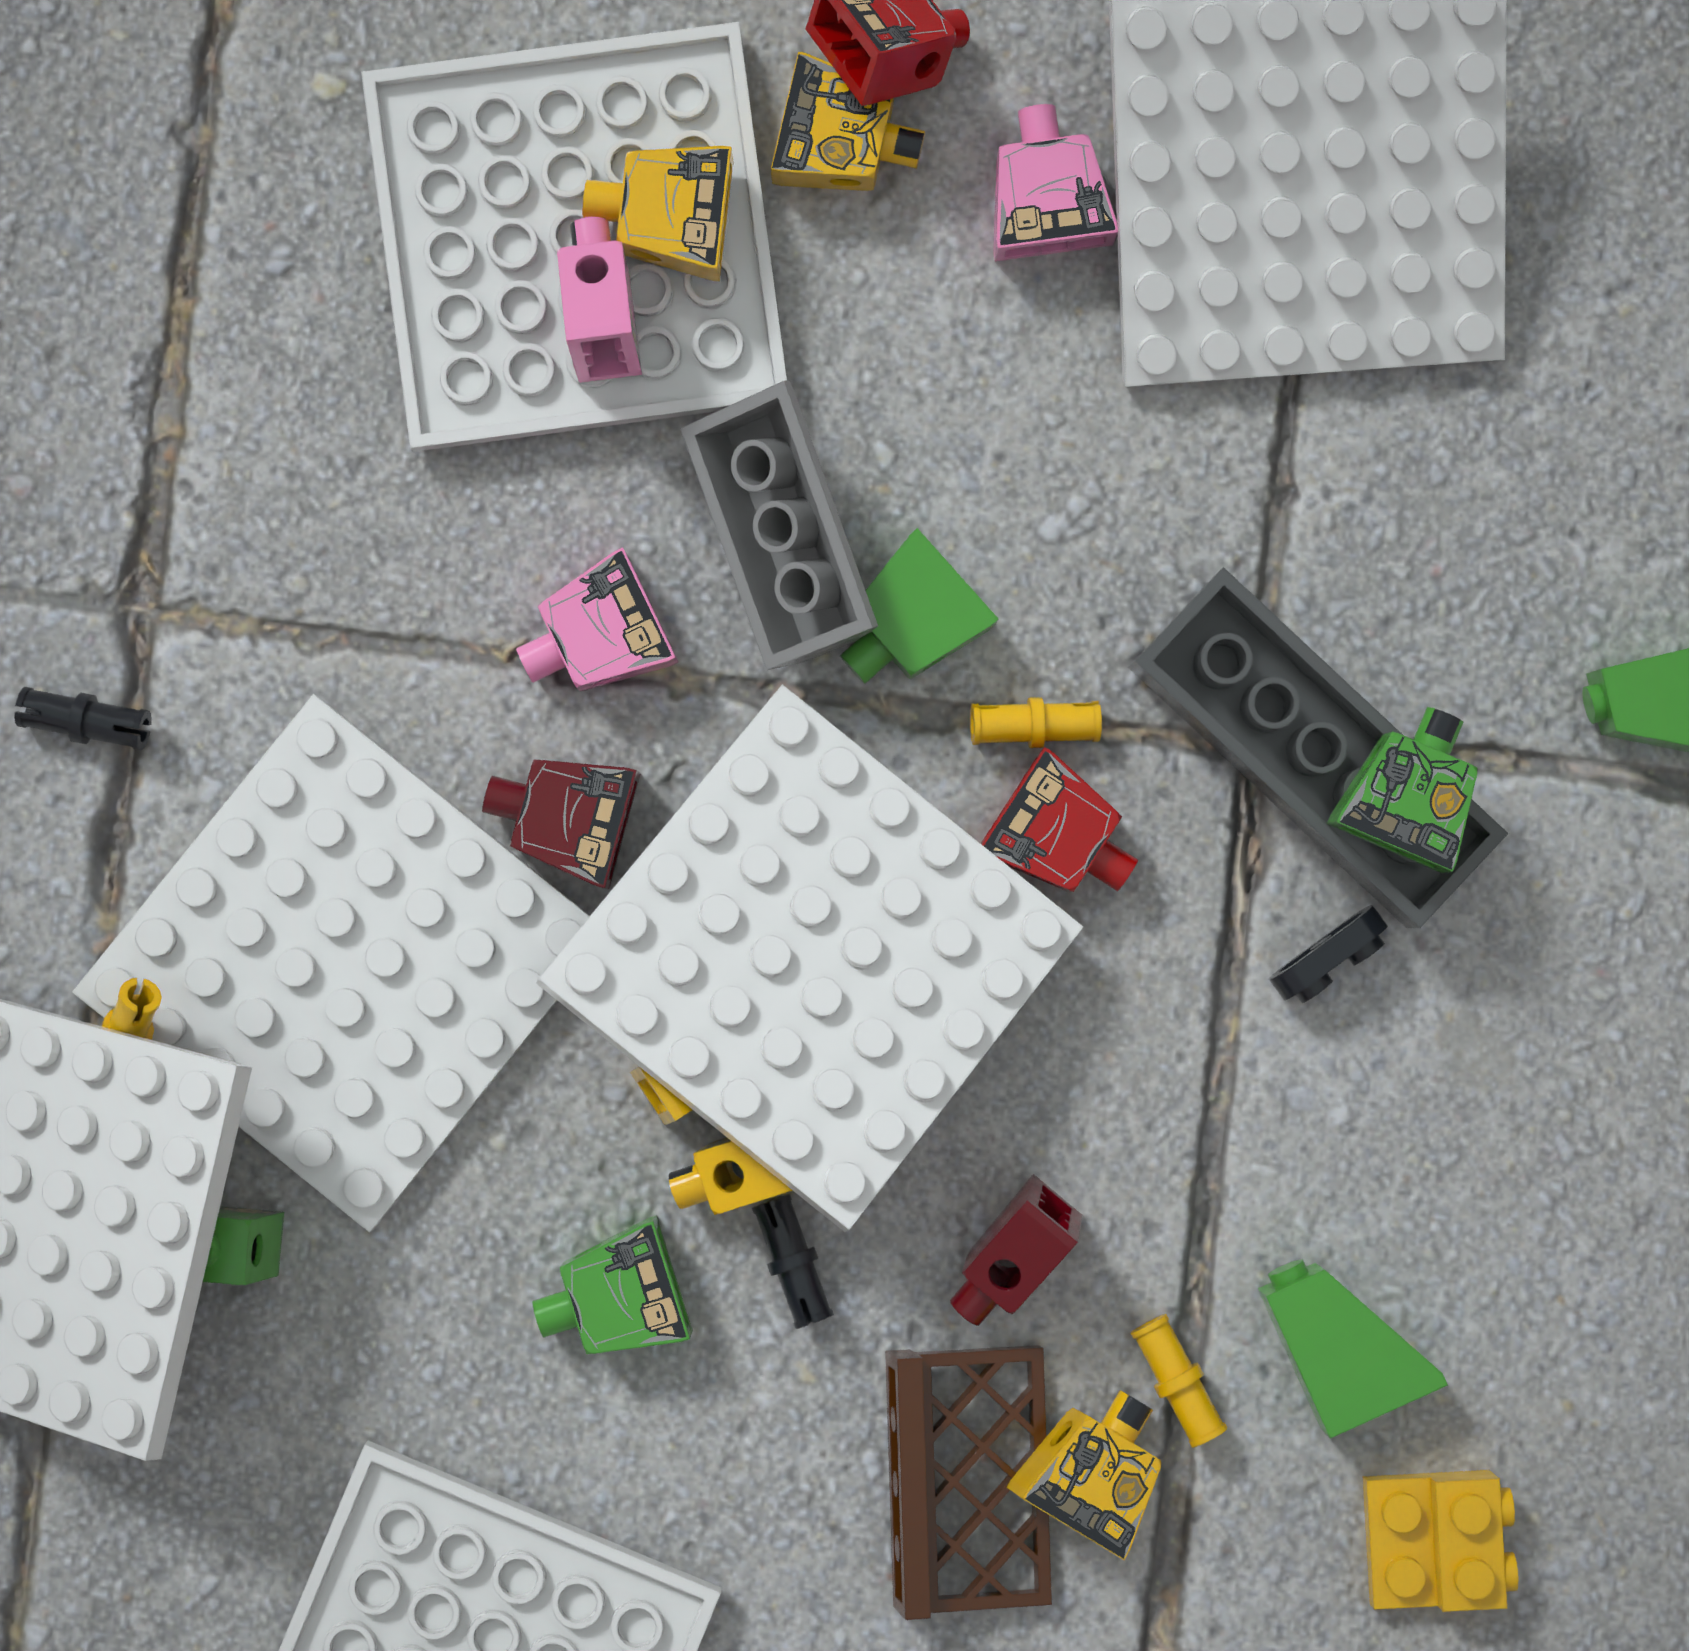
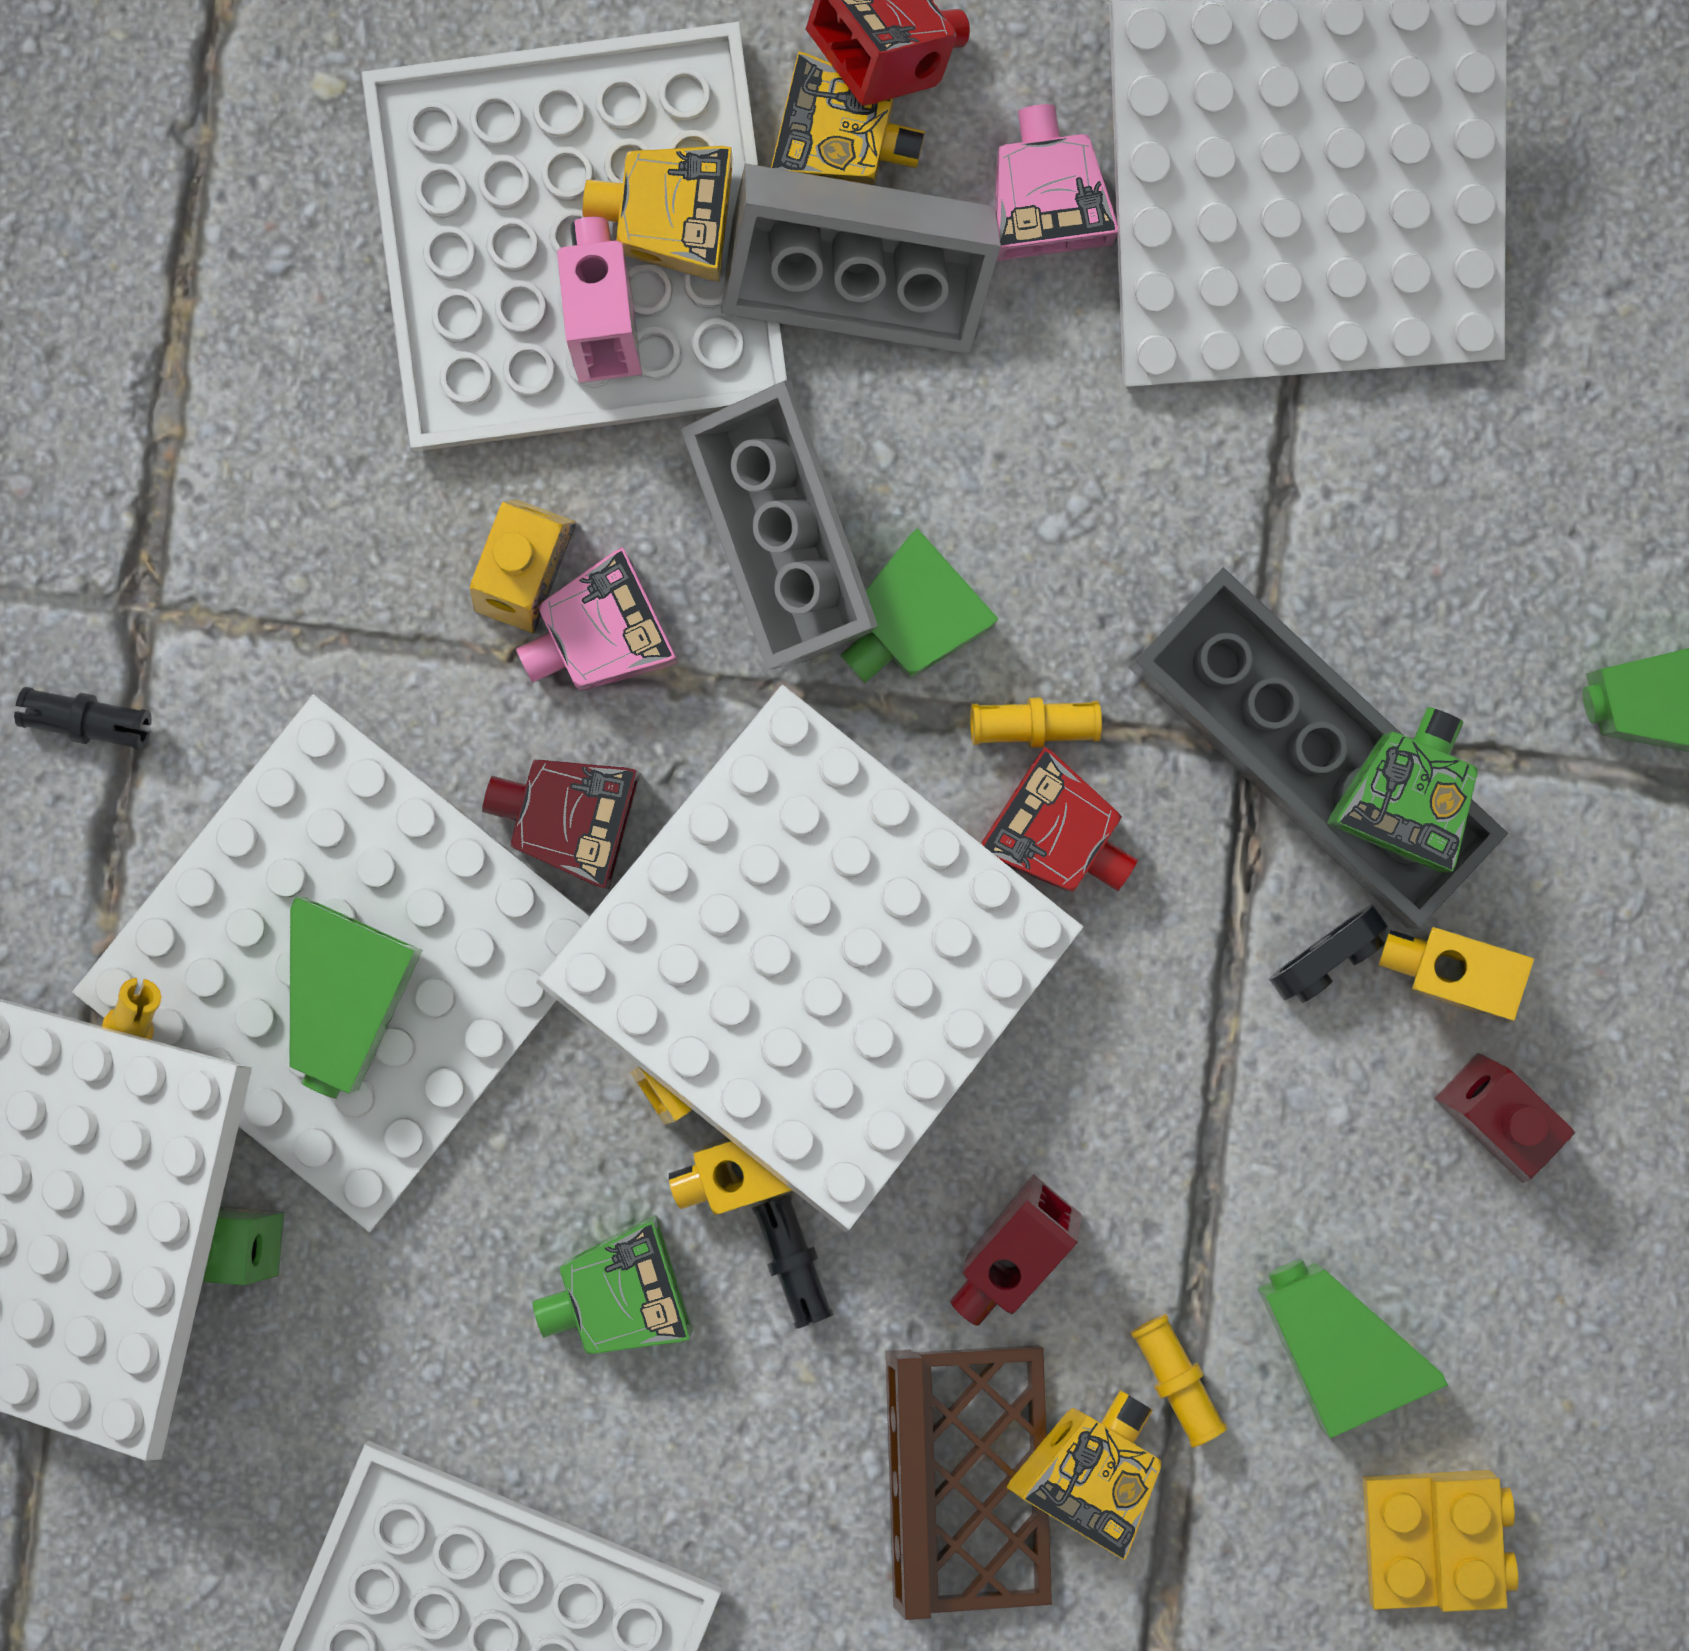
none -> bright green slope [289,897,423,1099]
none -> yellow torso [469,499,577,634]
none -> light grey slope [721,163,1001,354]
none -> yellow torso [1378,927,1535,1024]
none -> dark red torso [1434,1053,1576,1183]

